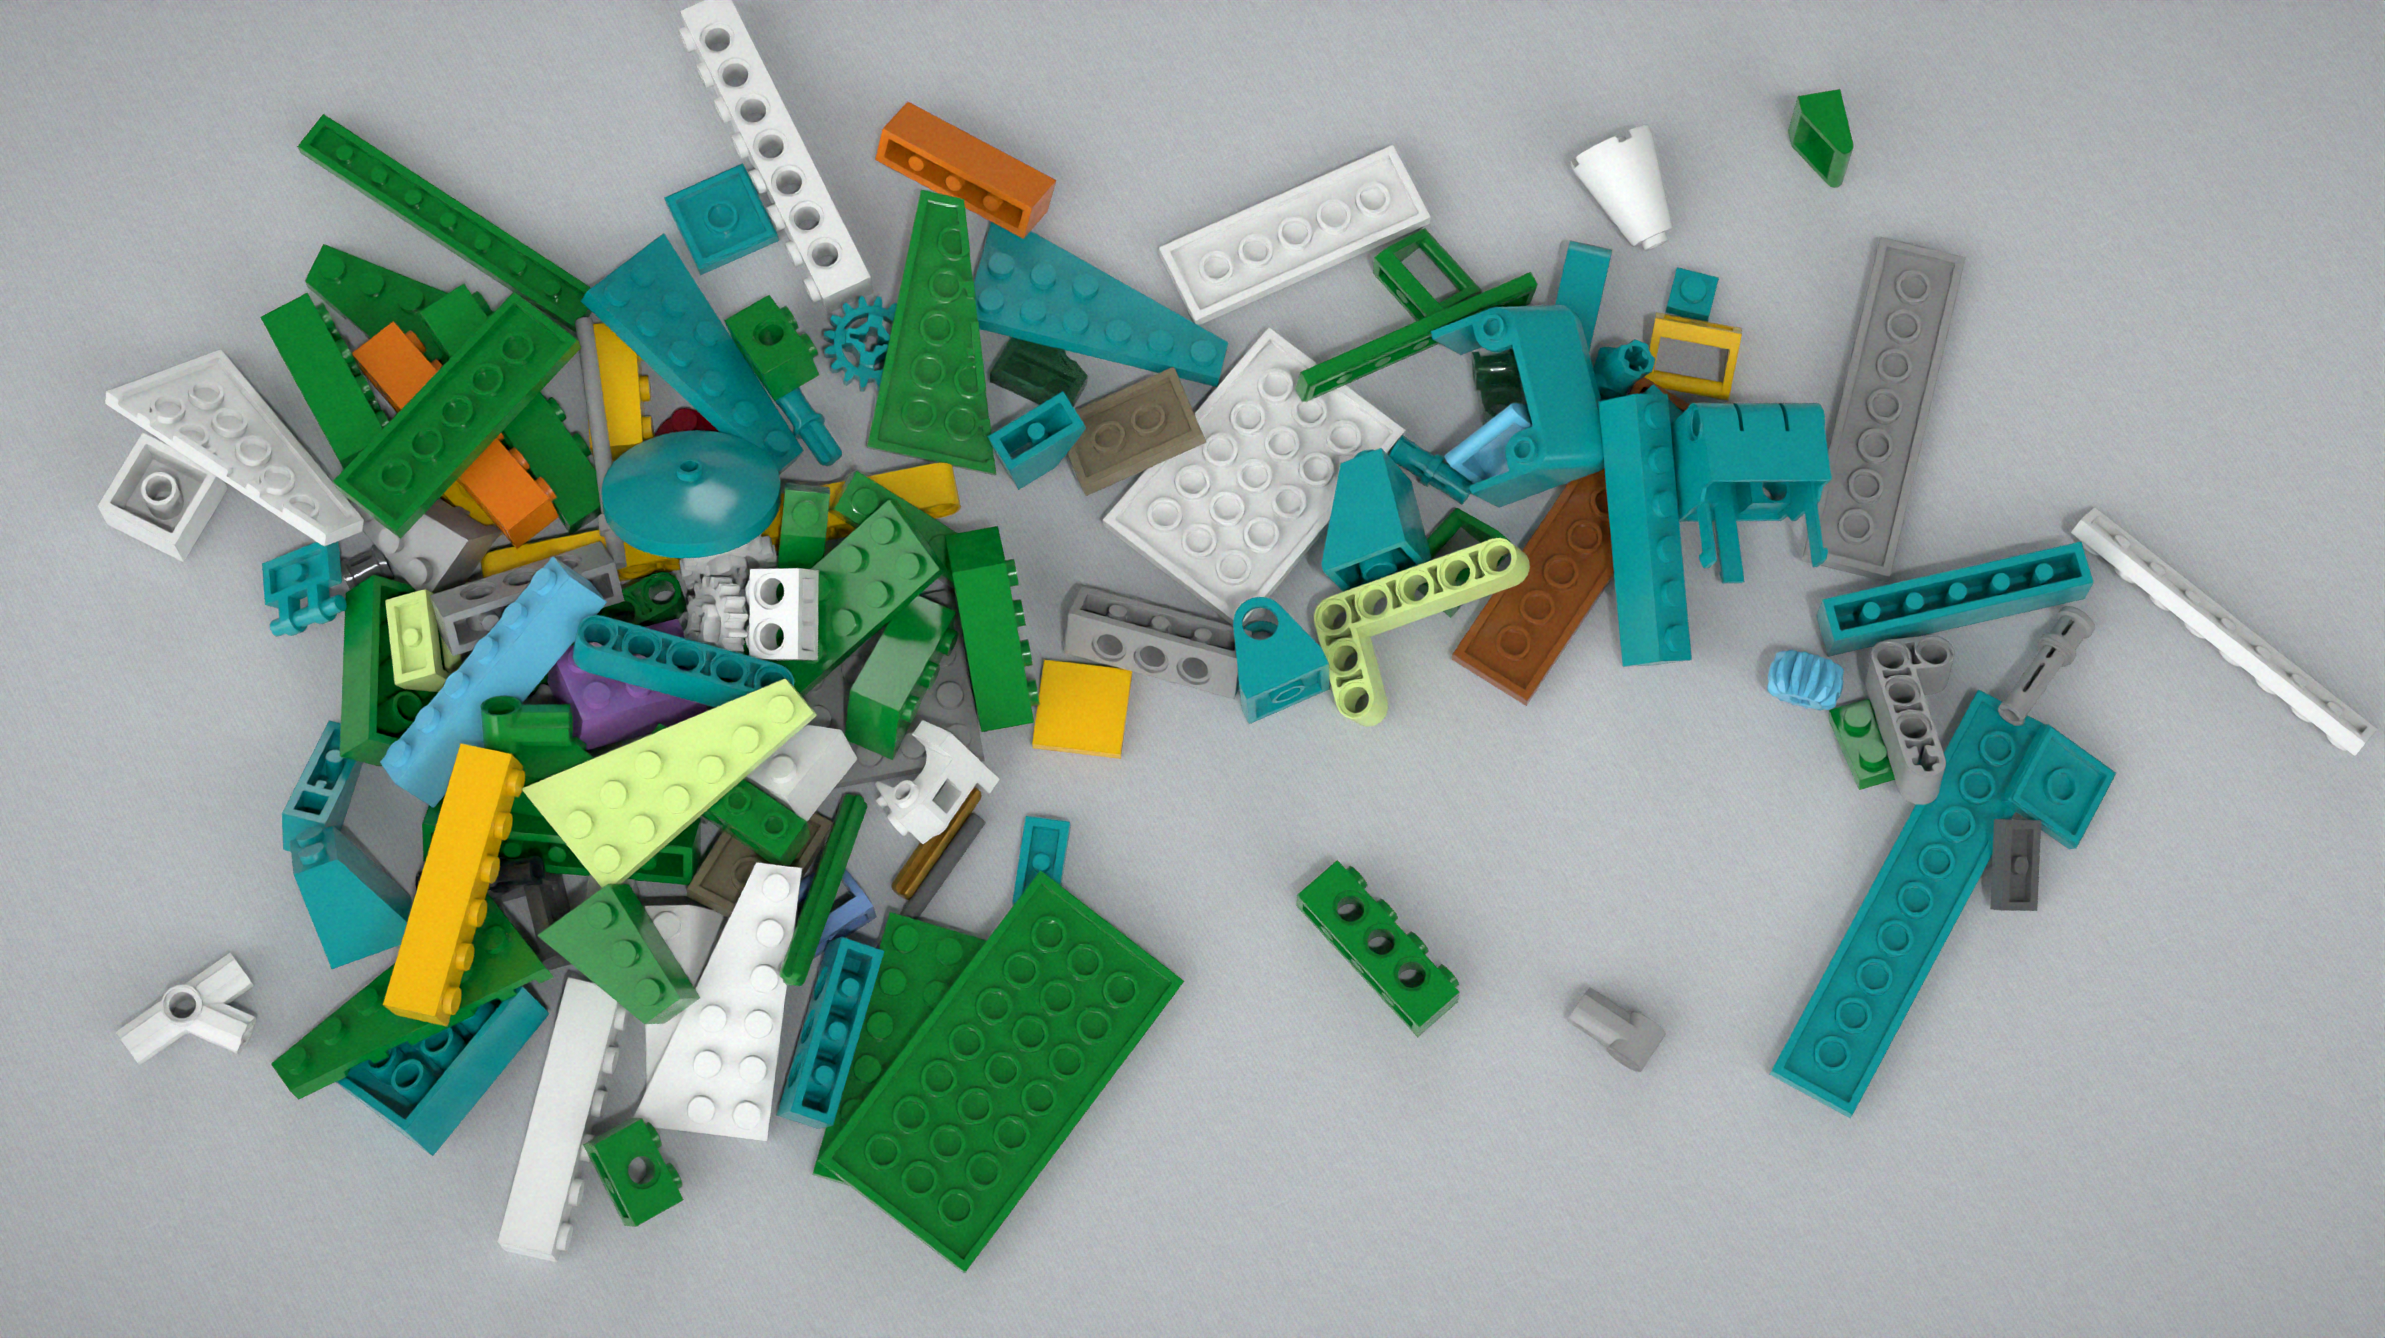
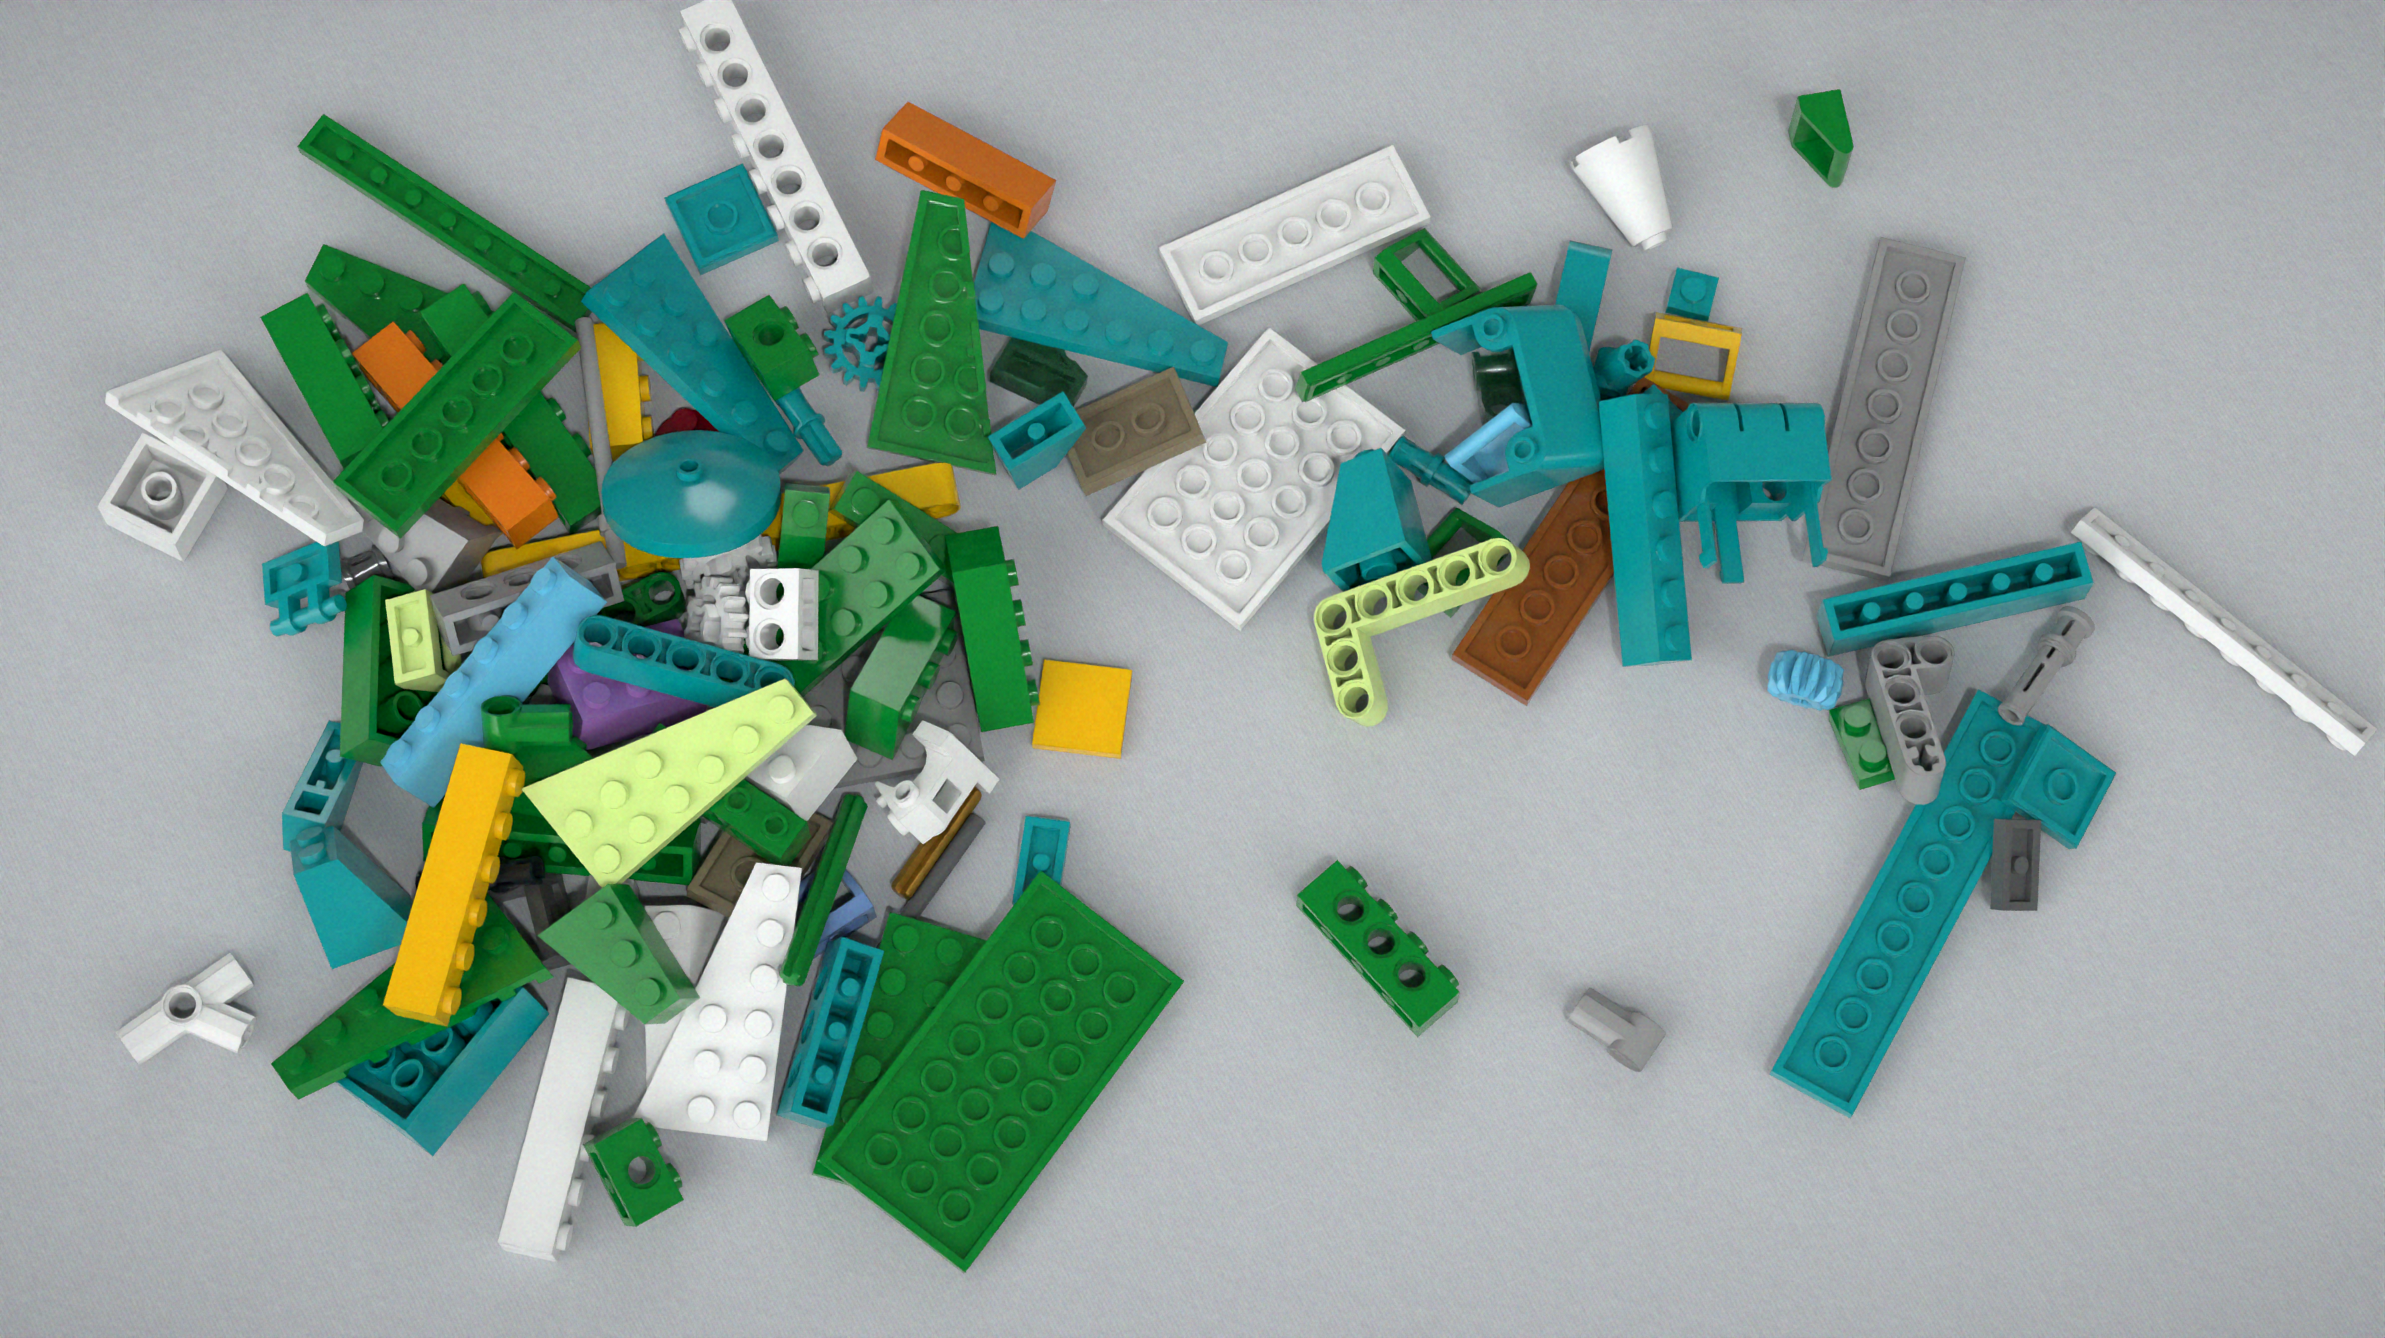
light grey brick [1064,586,1252,699] -> none
teal hose [1233,597,1330,724] -> none

